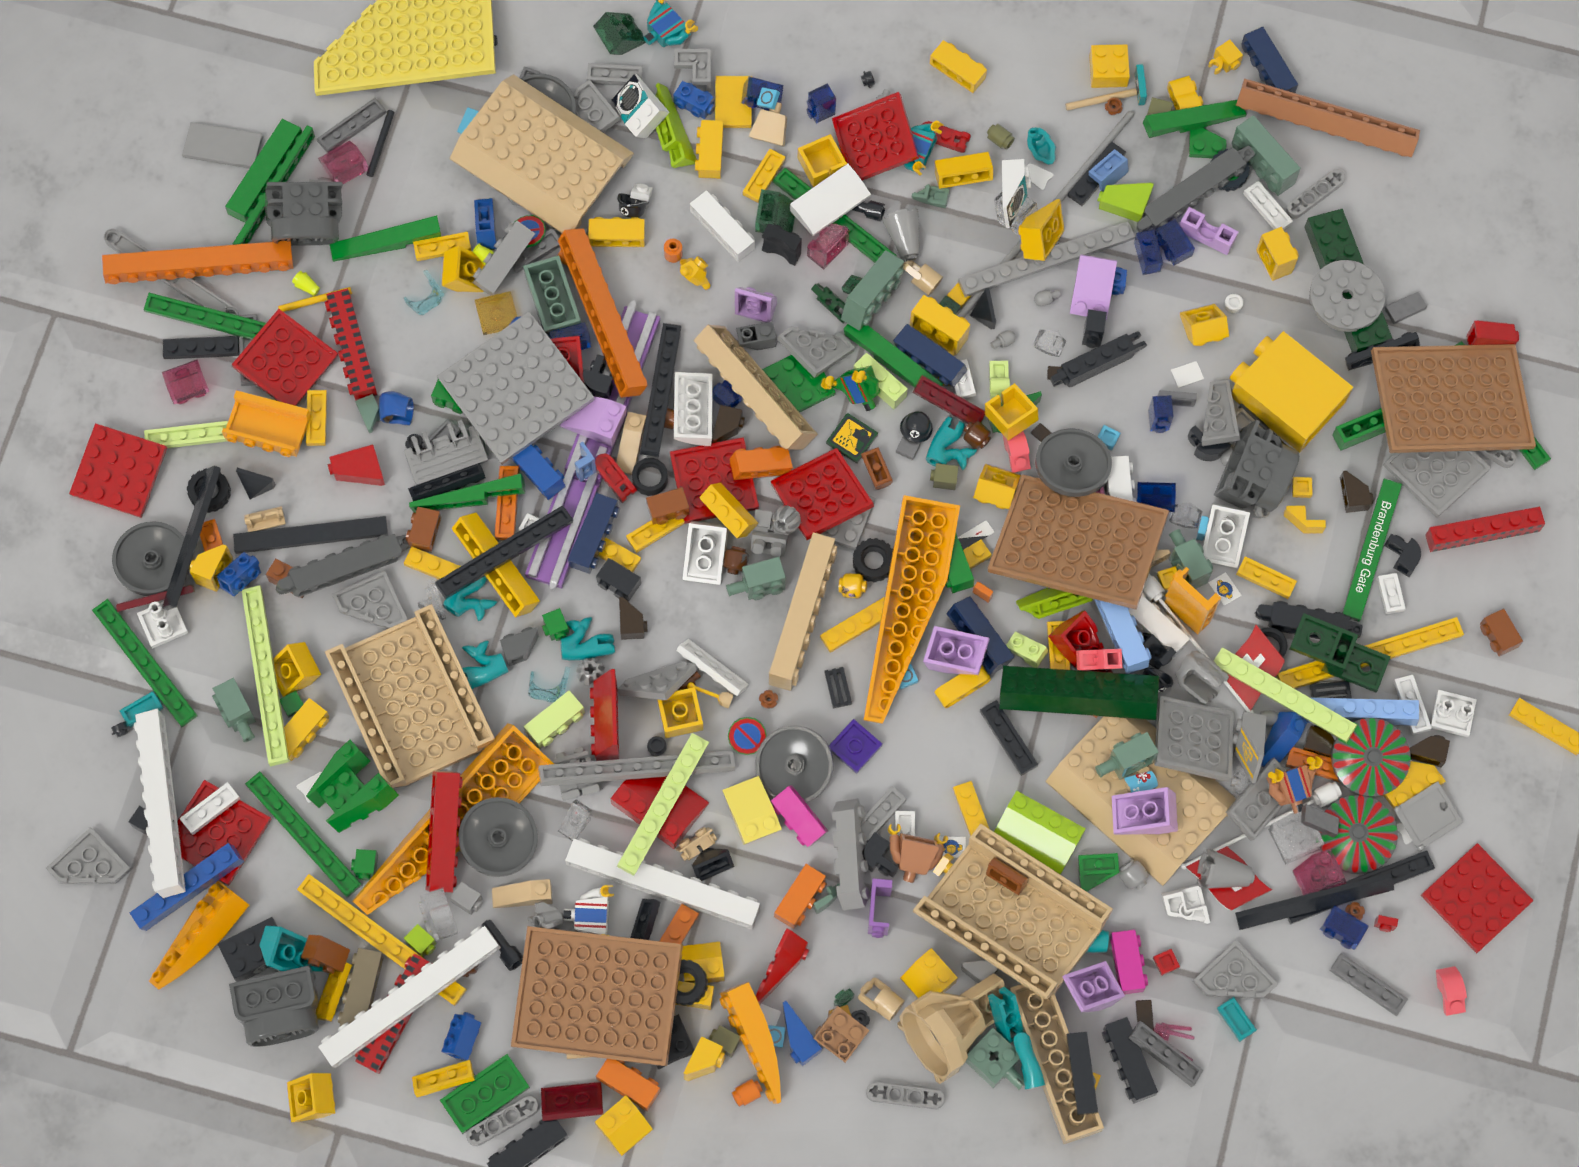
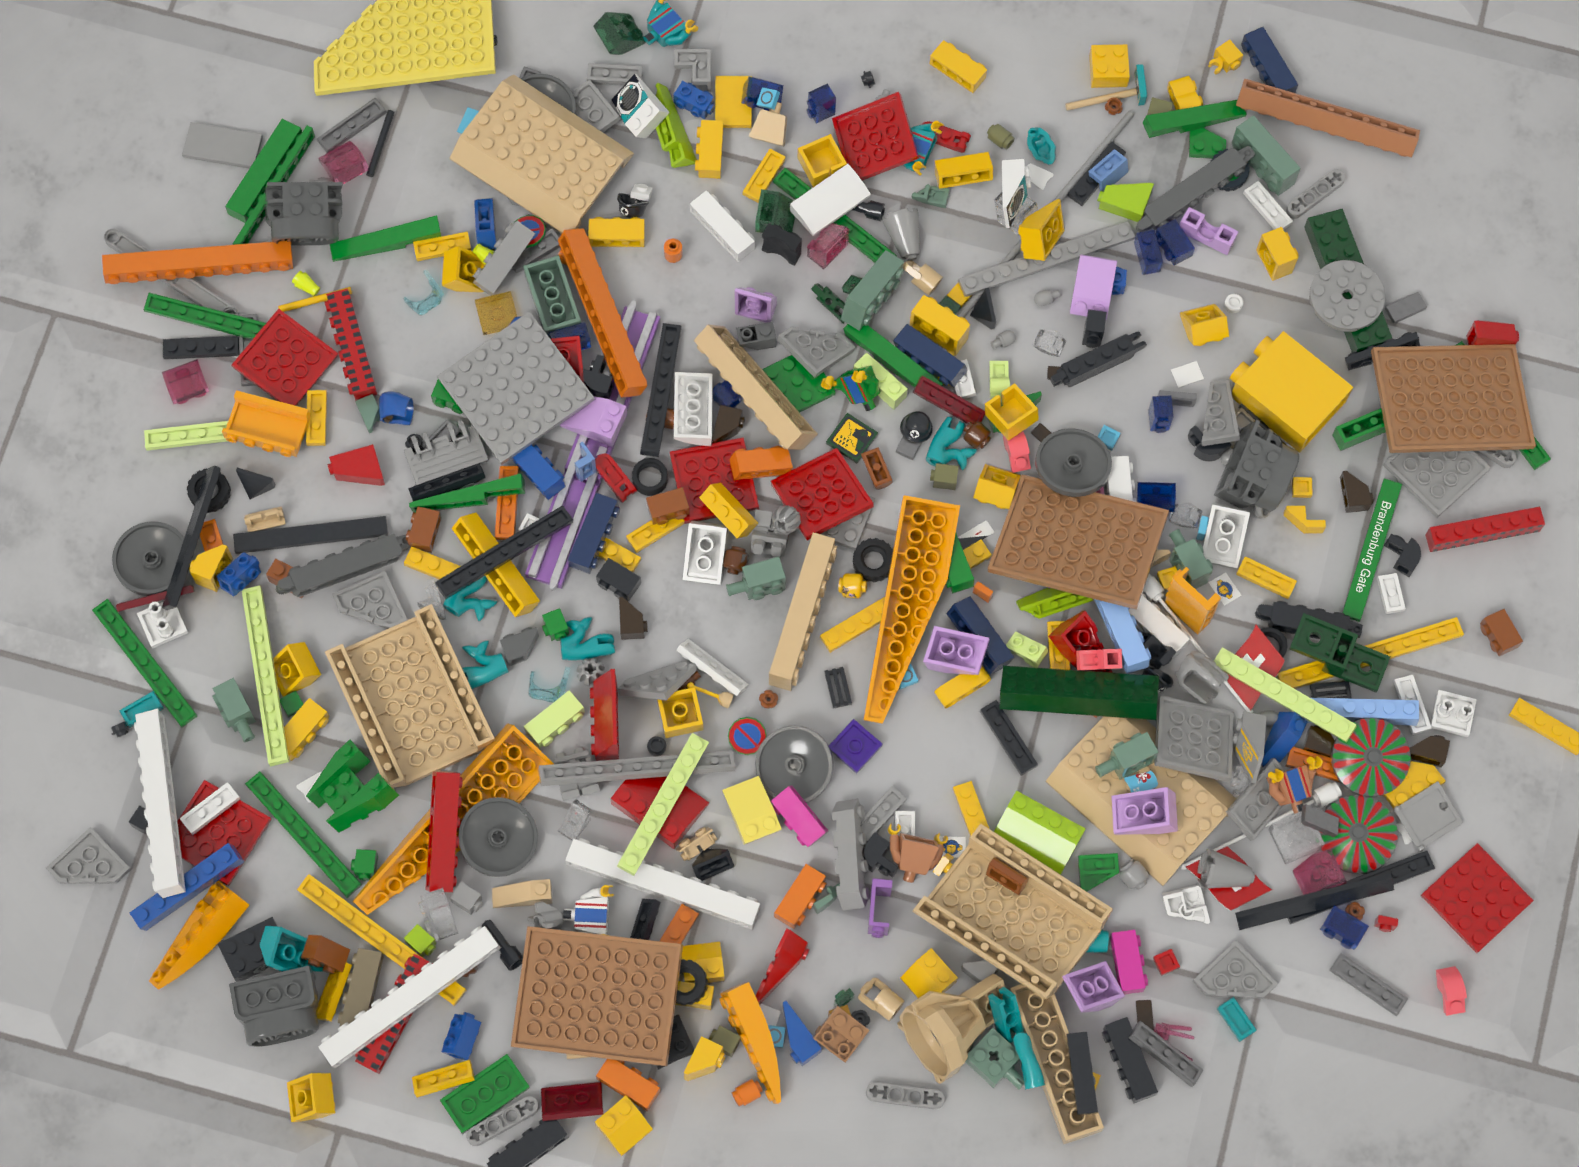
red plate [69,423,168,518] -> none
tan slope [616,412,646,475] -> none
yellow rock [680,256,711,290] -> none

